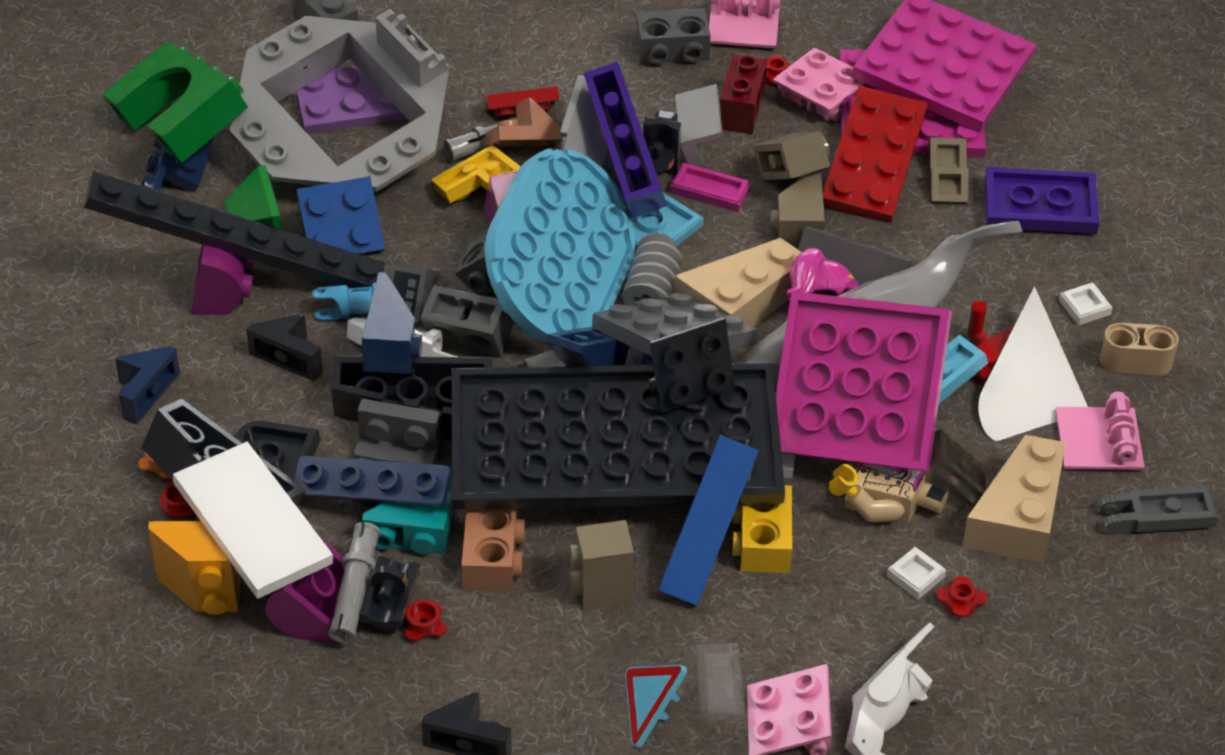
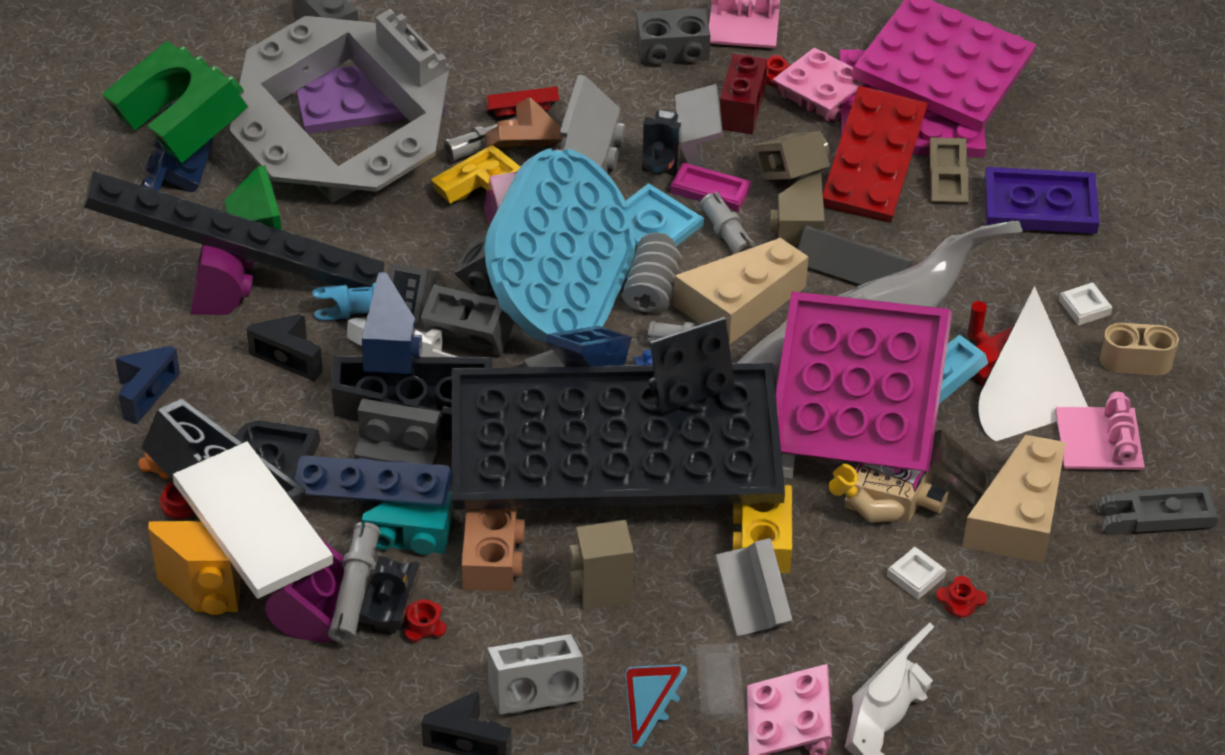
blue plate [296,176,385,255] -> none
dark purple brick [583,61,667,218] -> none
dark grey plate [592,293,759,356] -> none
blue tile [658,435,759,606] -> none
dark pink hair [786,248,859,300] -> none
none -> light grey brick [487,634,584,715]
none -> light grey pin [700,192,756,254]
none -> light grey panel [714,538,792,637]

